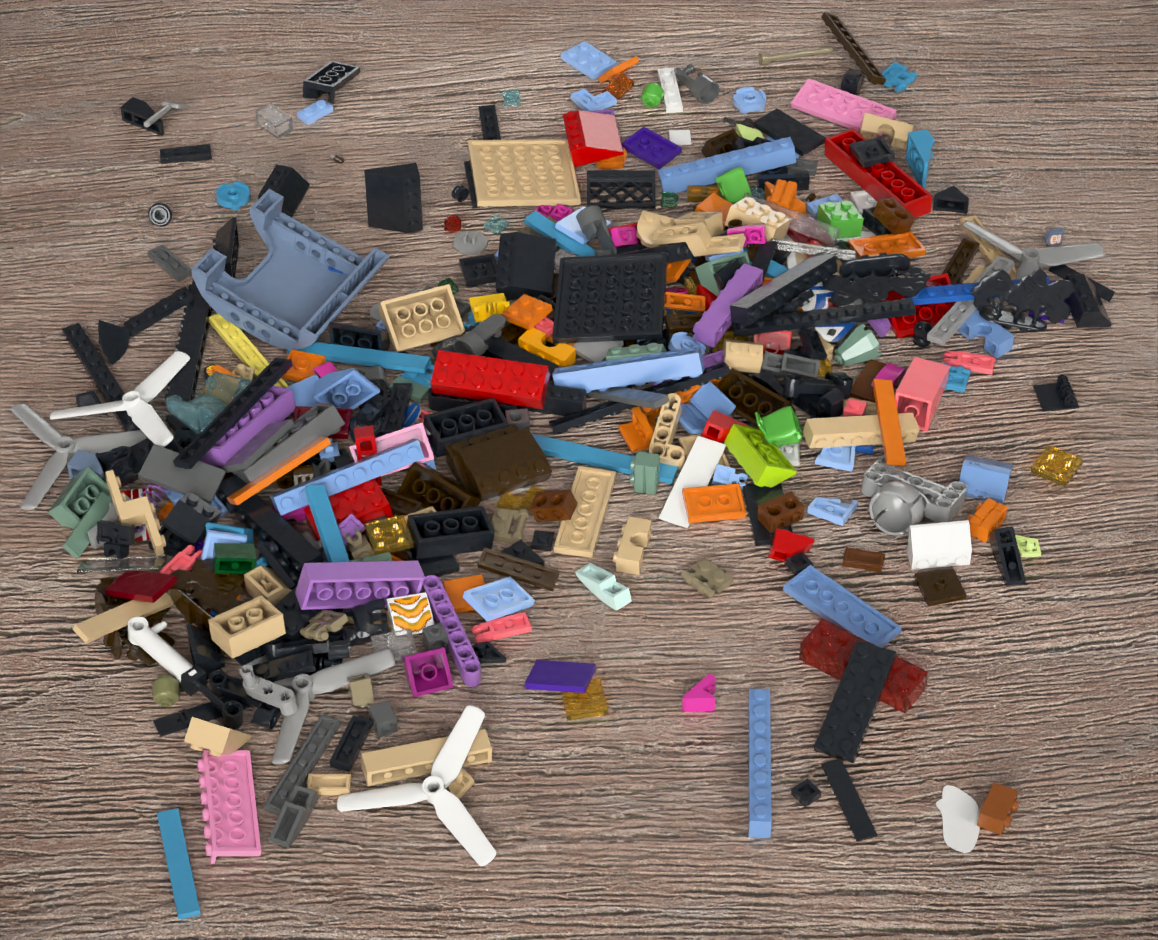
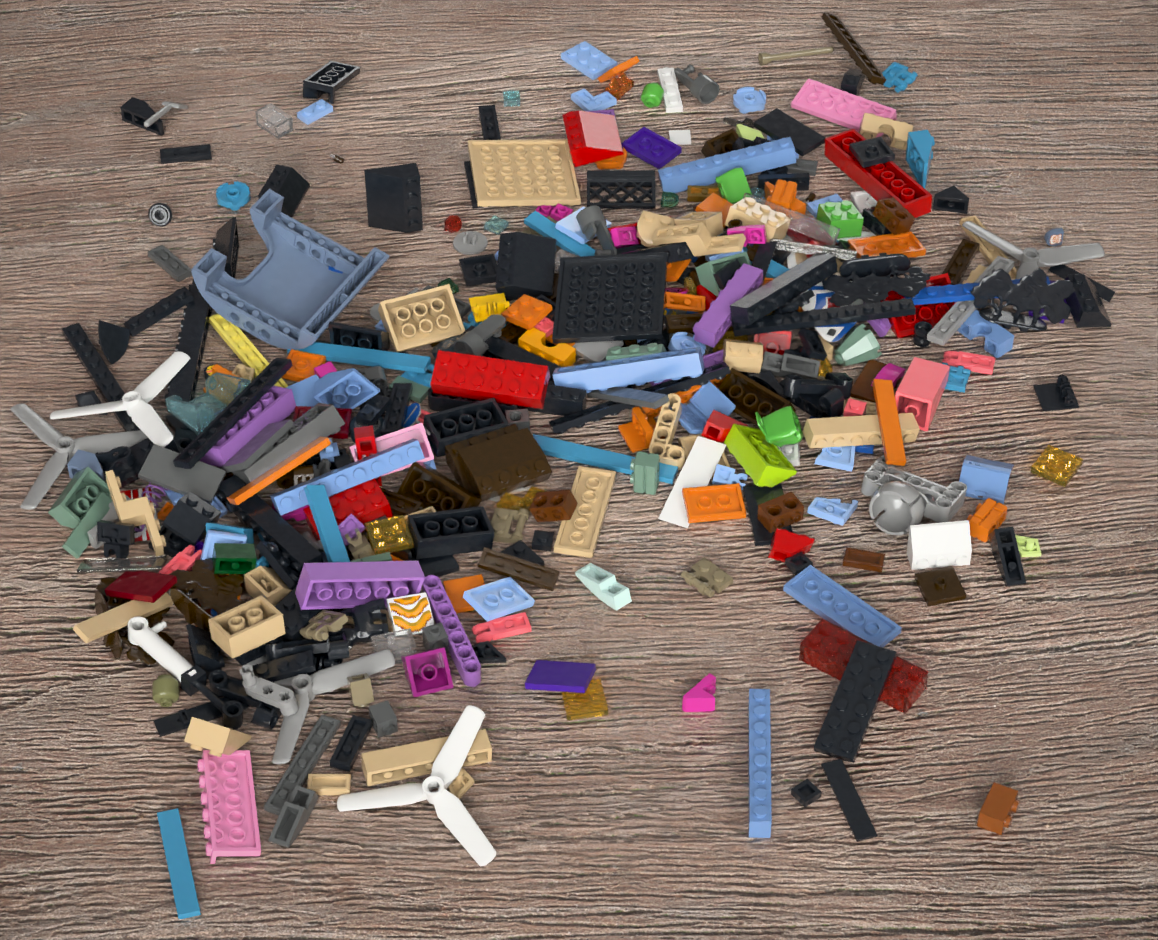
black bush [452,185,469,202] -> none
tan arch [613,516,652,575] -> none
white sticker [936,785,980,853] -> none

